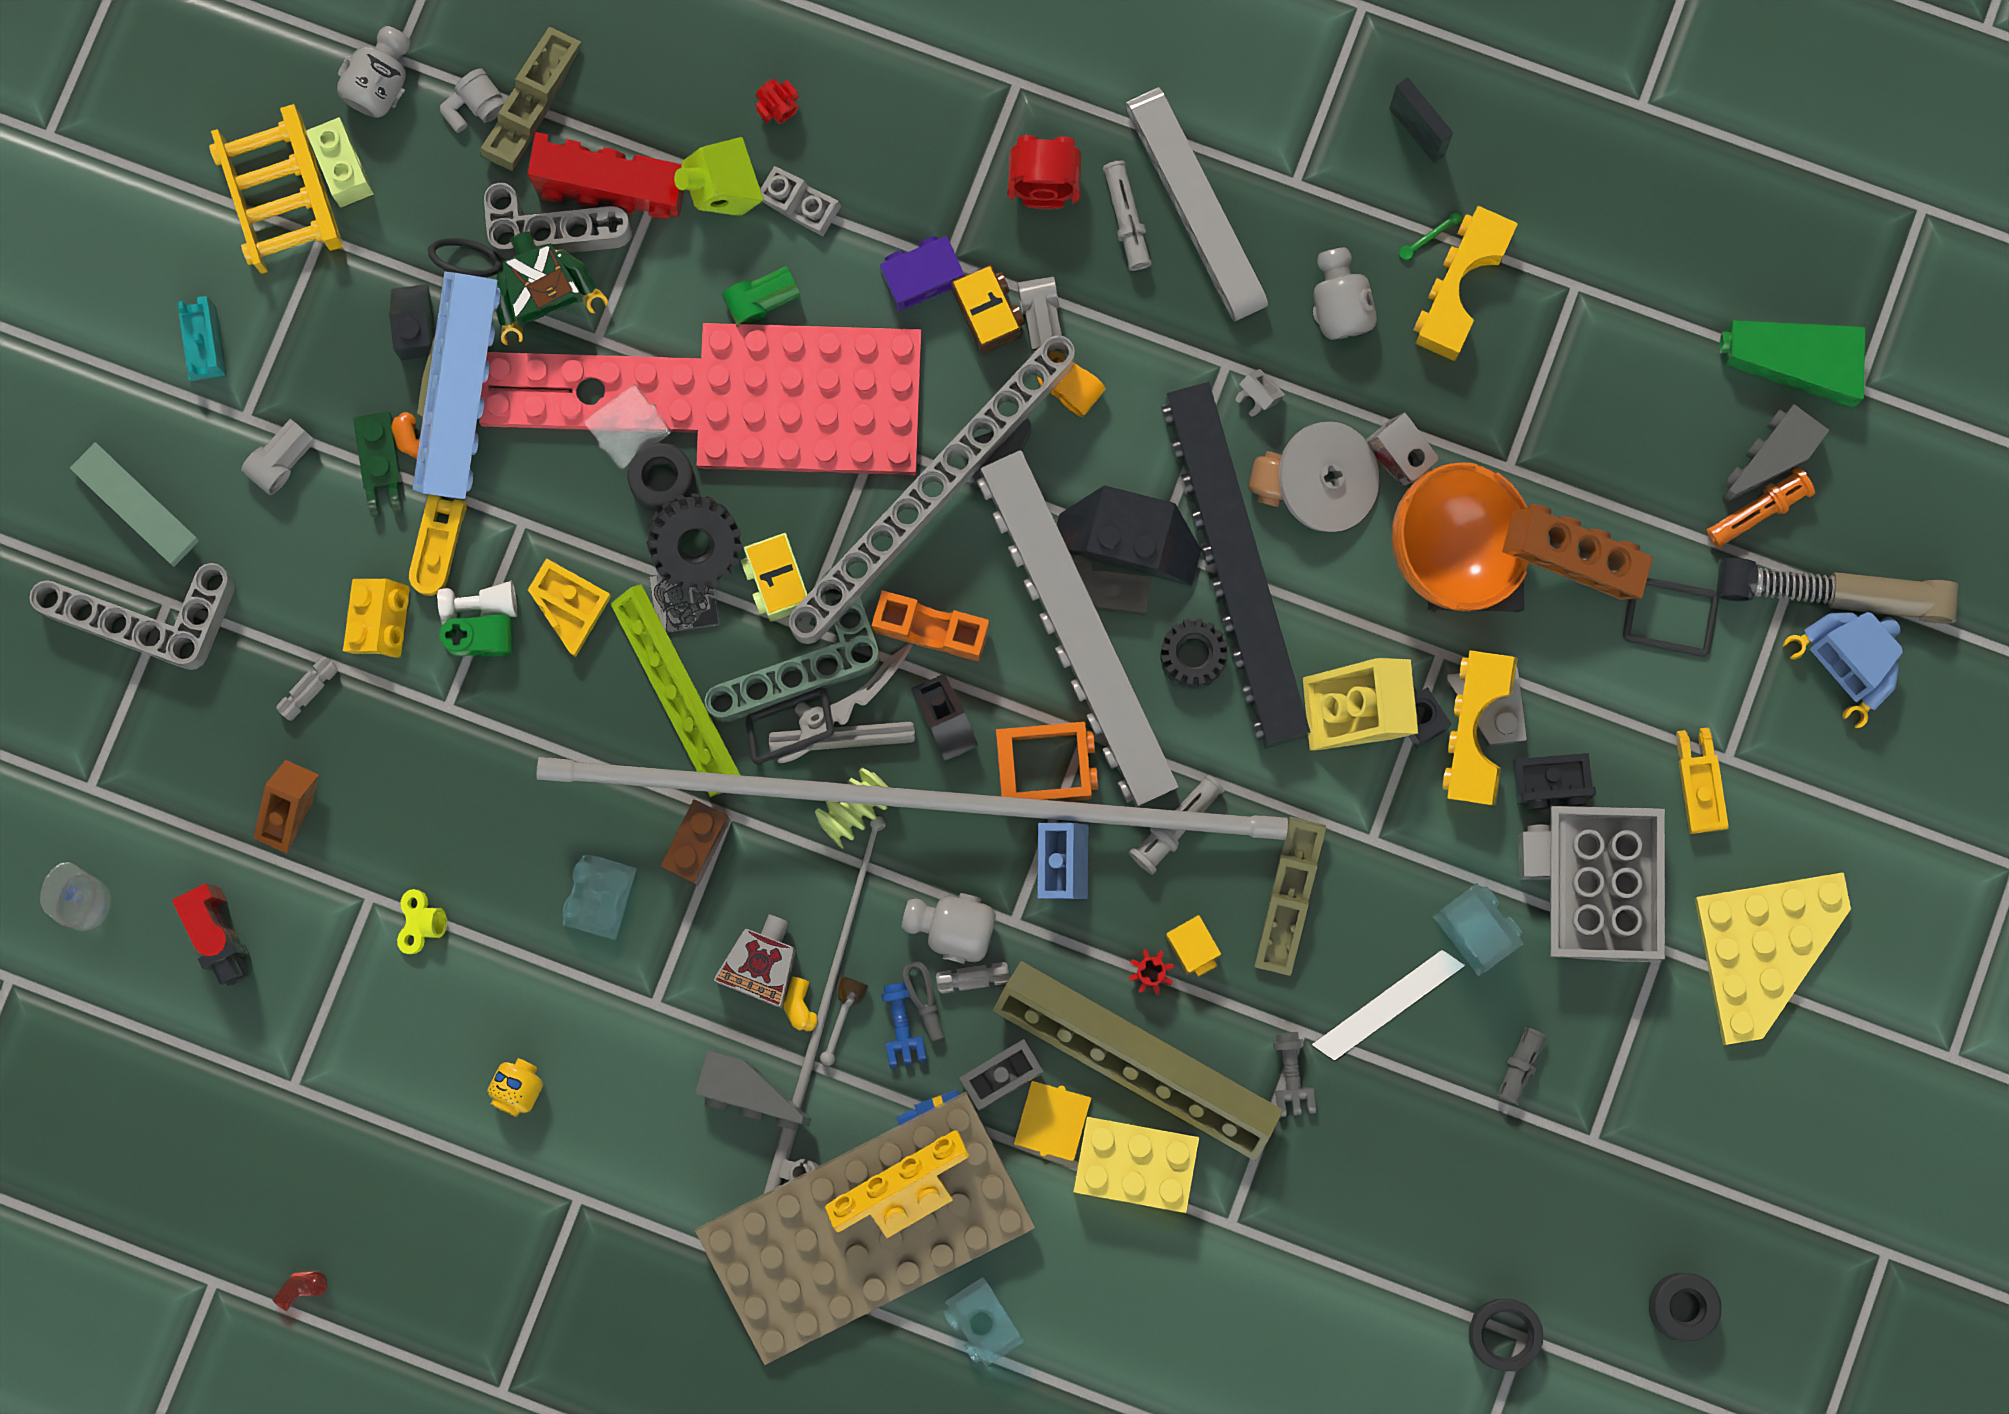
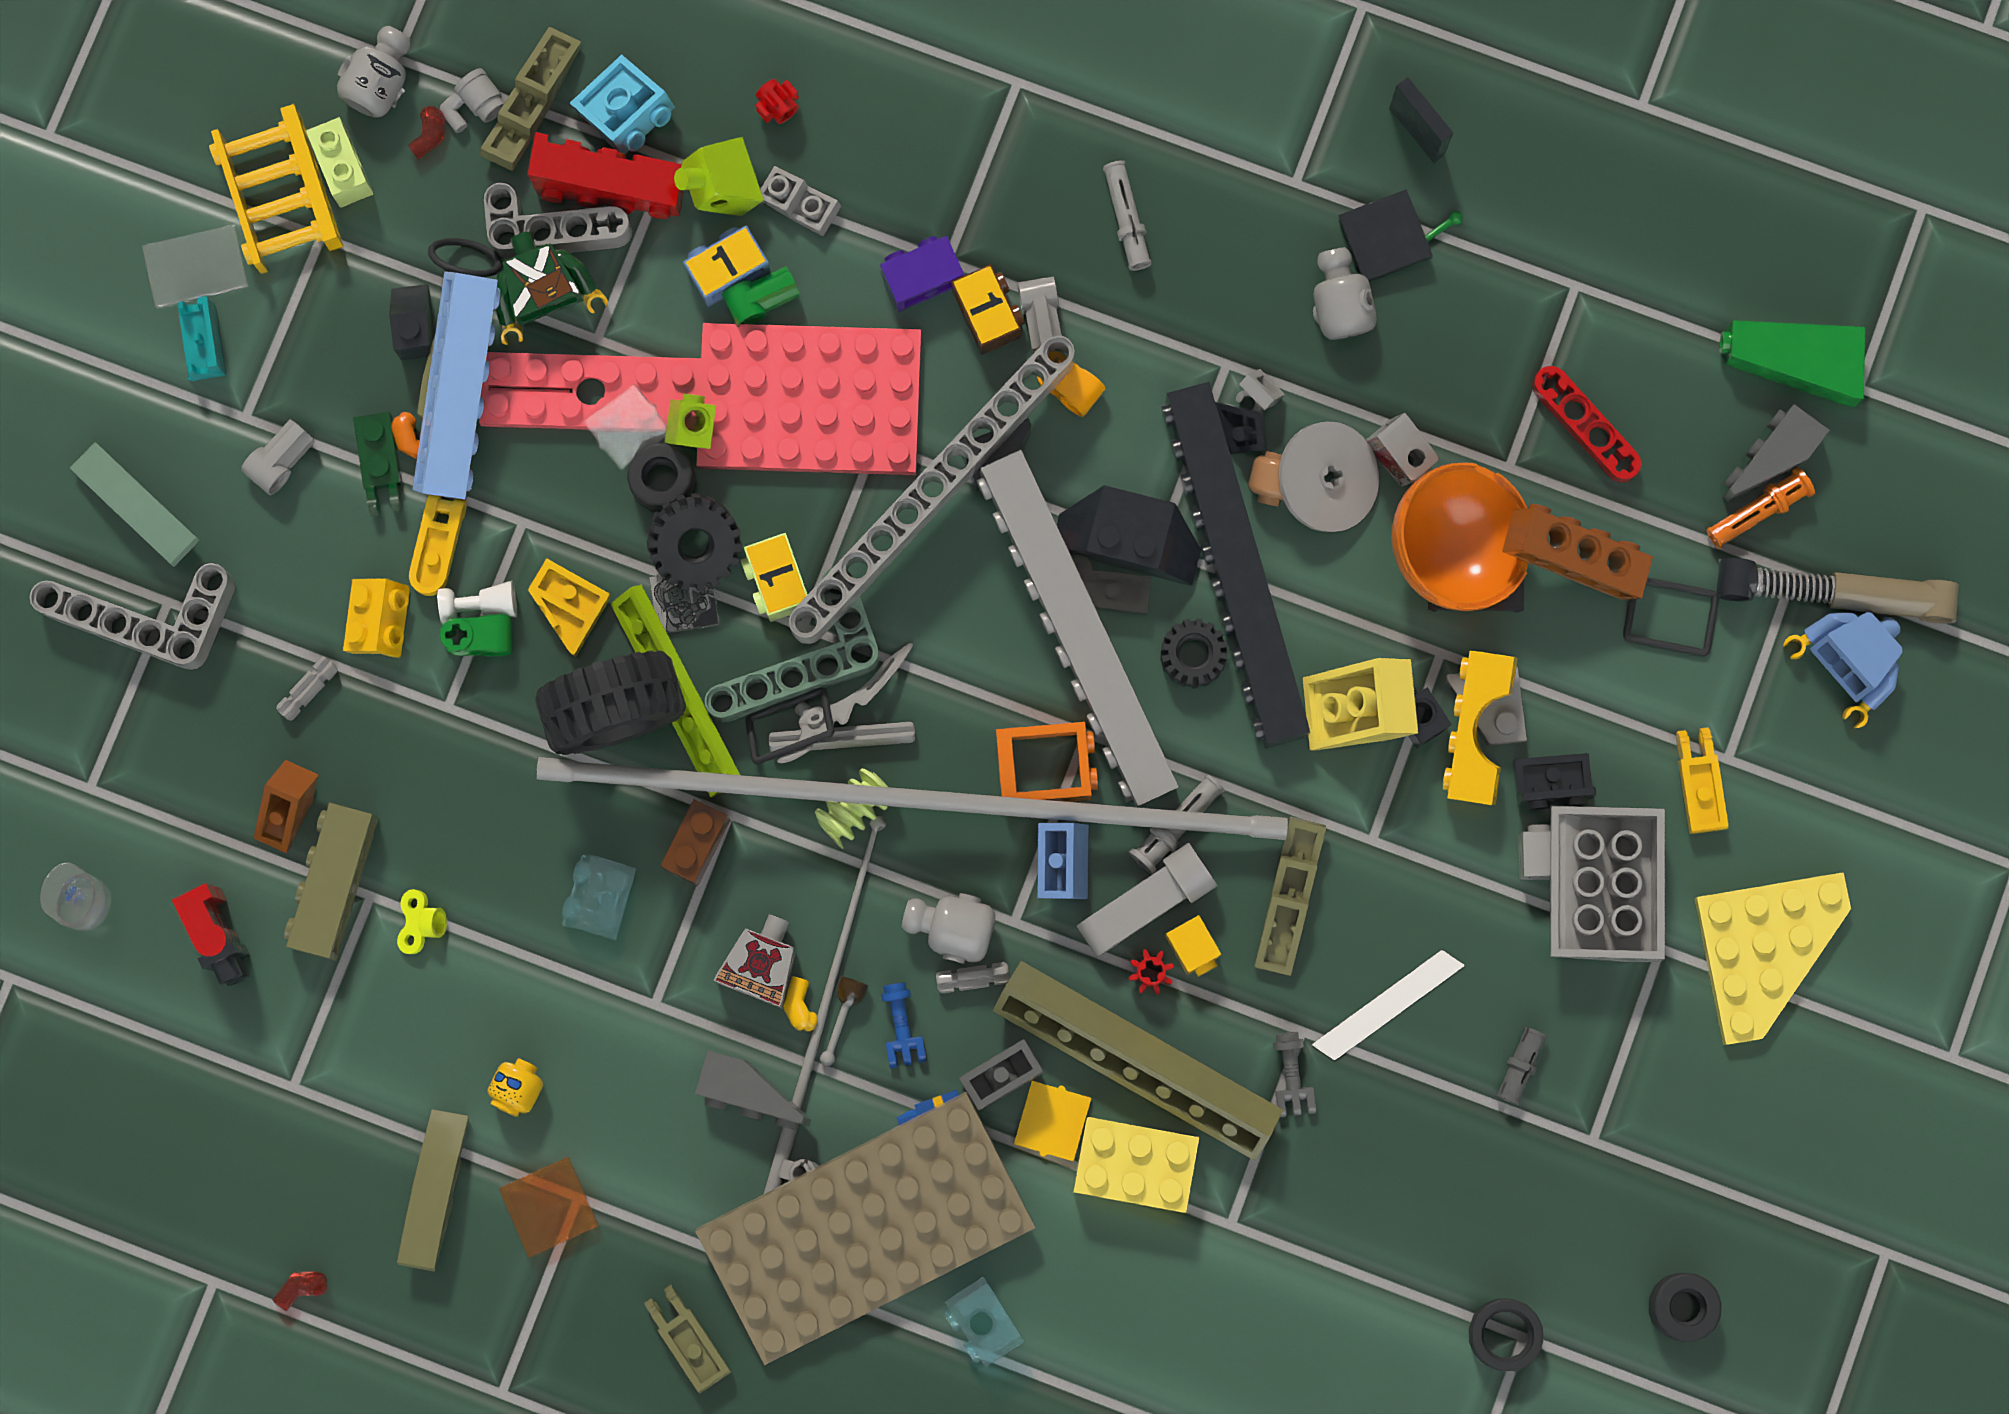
yellow bracket [825,1130,969,1238] -> none
orange arch [872,590,990,662] -> none
dark grey piece [902,962,945,1042] -> none
black slope [911,673,979,761] -> none
red brick [1007,135,1082,209] -> none
light grey beam [1125,87,1268,322] -> none
yellow arch [1413,206,1518,361] -> none
clear light blue brick [1433,883,1524,976] -> none
none -> clear piece [142,224,249,308]
none -> olive brick [284,803,379,961]
none -> olive slope [397,1109,470,1272]
none -> clear red arm [407,106,445,160]
none -> clear orange tile [499,1157,599,1258]
none -> black tyre [535,650,686,755]
none -> medium azure plate [570,54,675,154]
none -> olive hinge [644,1285,732,1394]
none -> lime brick [665,393,716,449]
none -> yellow brick [683,226,771,307]
none -> light grey beam [1077,843,1218,957]
none -> black piece [1215,402,1267,454]
none -> black tile [1338,189,1433,282]
none -> red beam [1532,366,1641,483]

